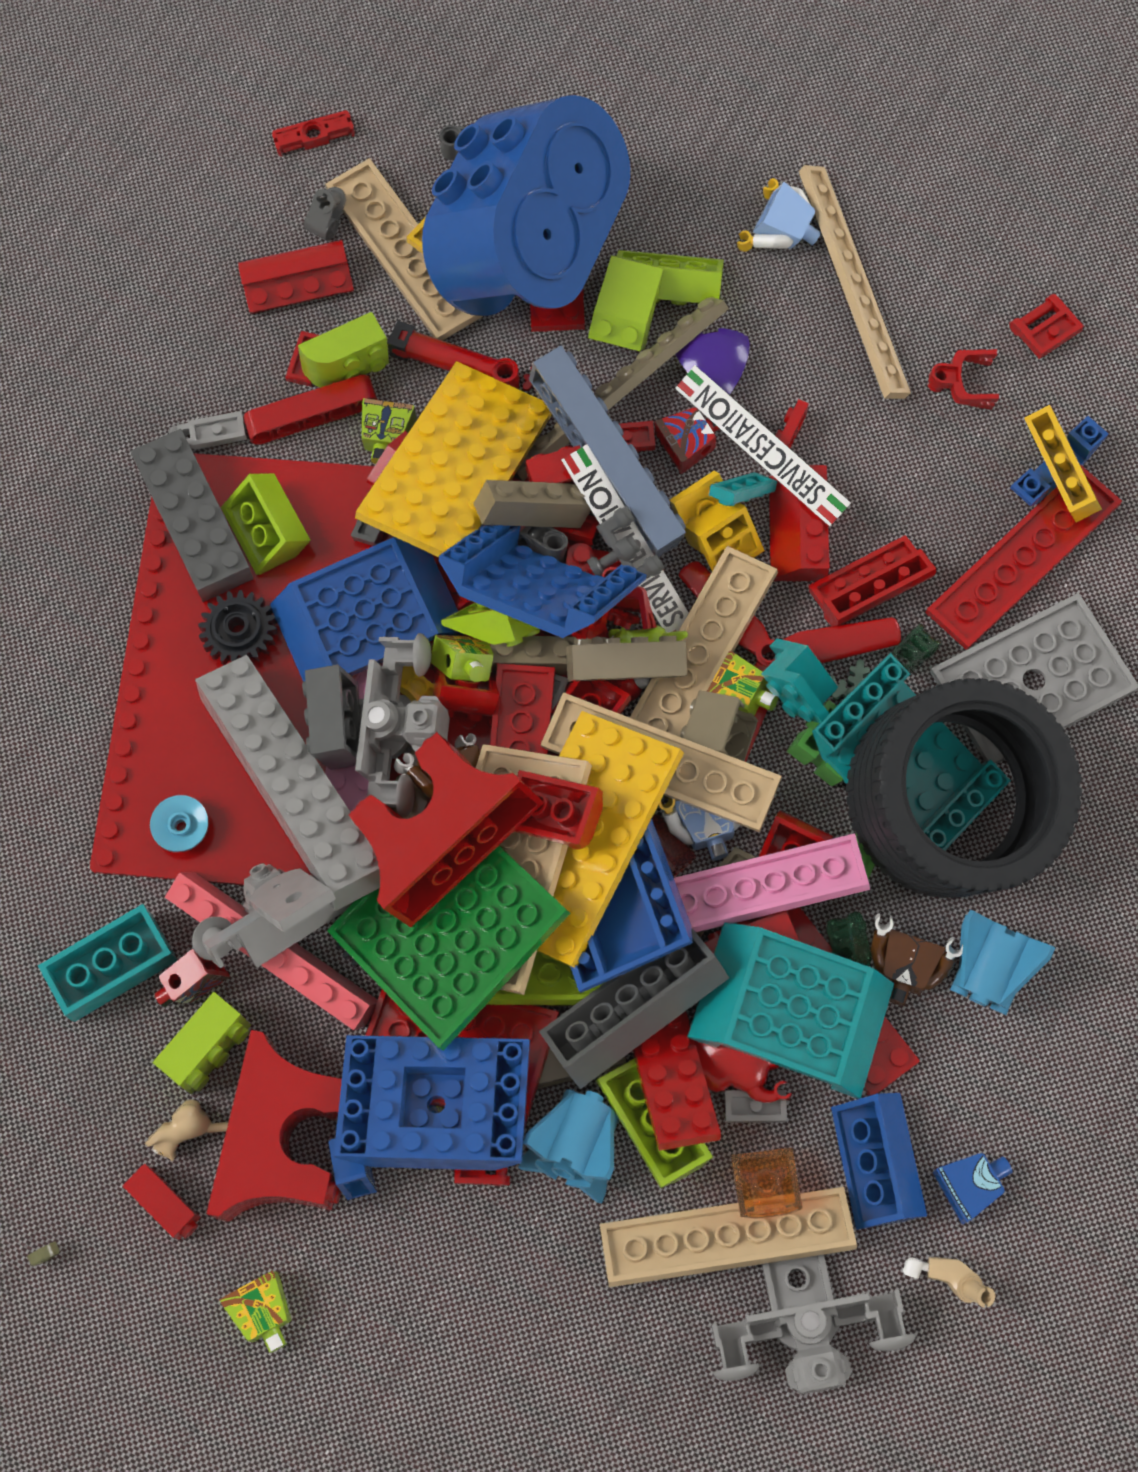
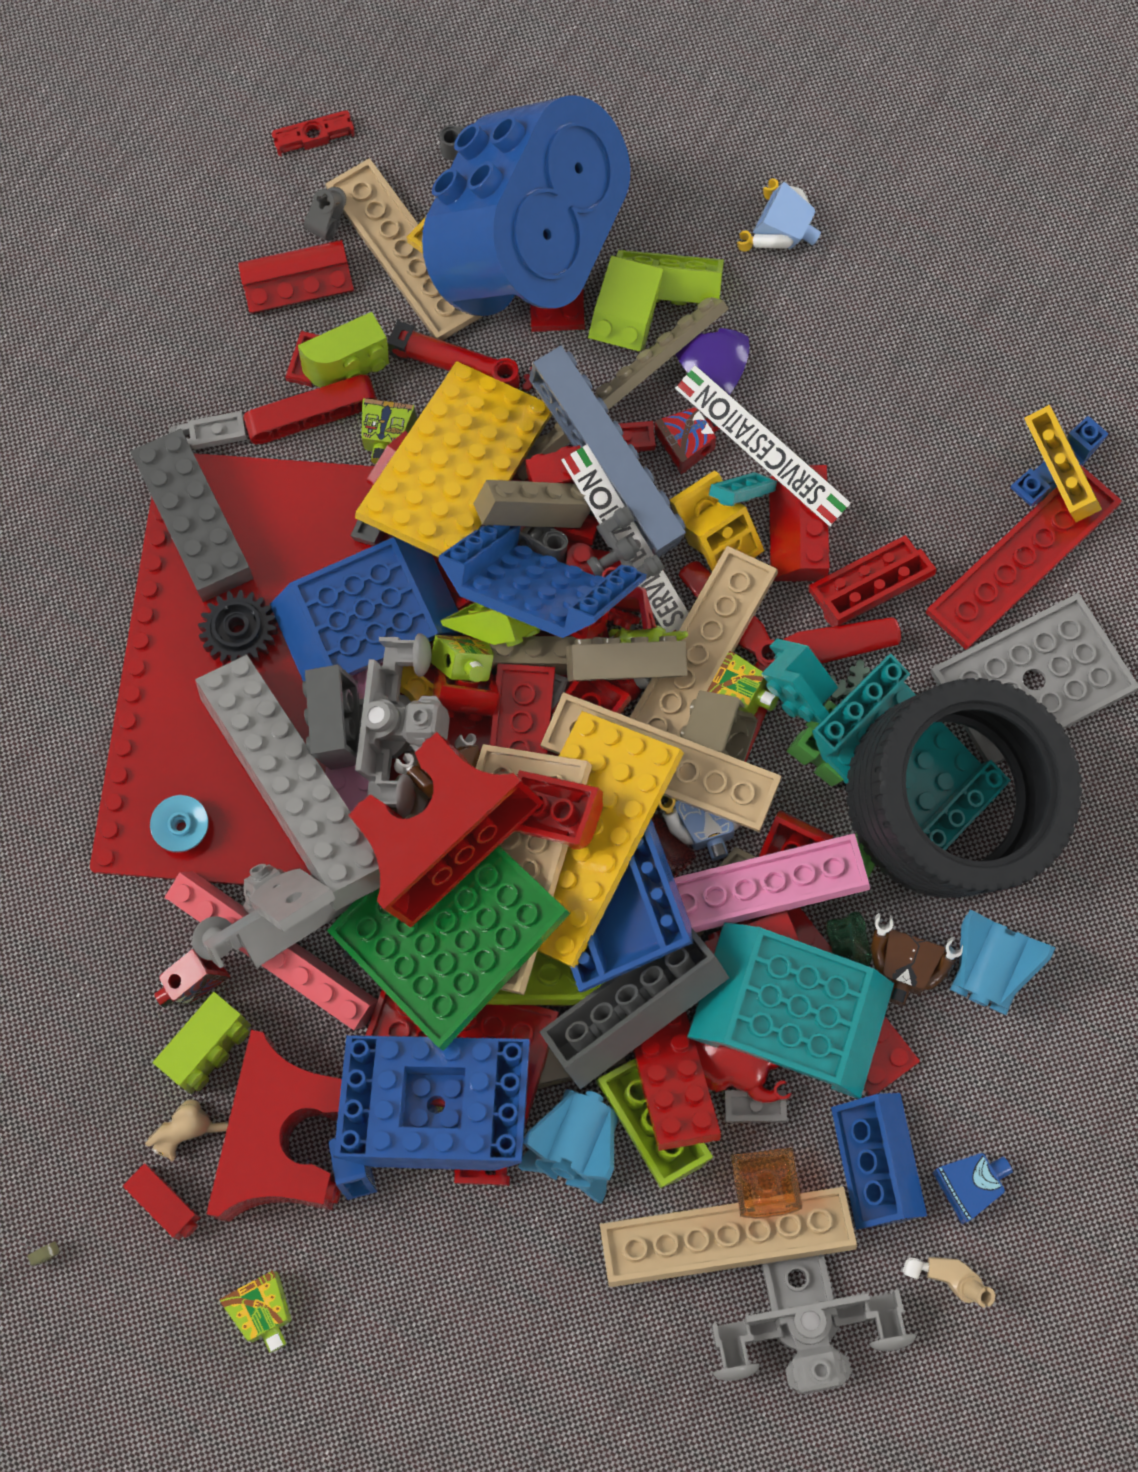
teal brick [38,904,178,1022] -> none
lime slope [221,473,311,575] -> none
red plate [775,399,809,449] -> none
tan plate [799,165,911,399] -> none
clear green piece [892,624,942,674] -> none
red piece [928,349,999,410] -> none
red plate [1009,294,1084,359] -> none

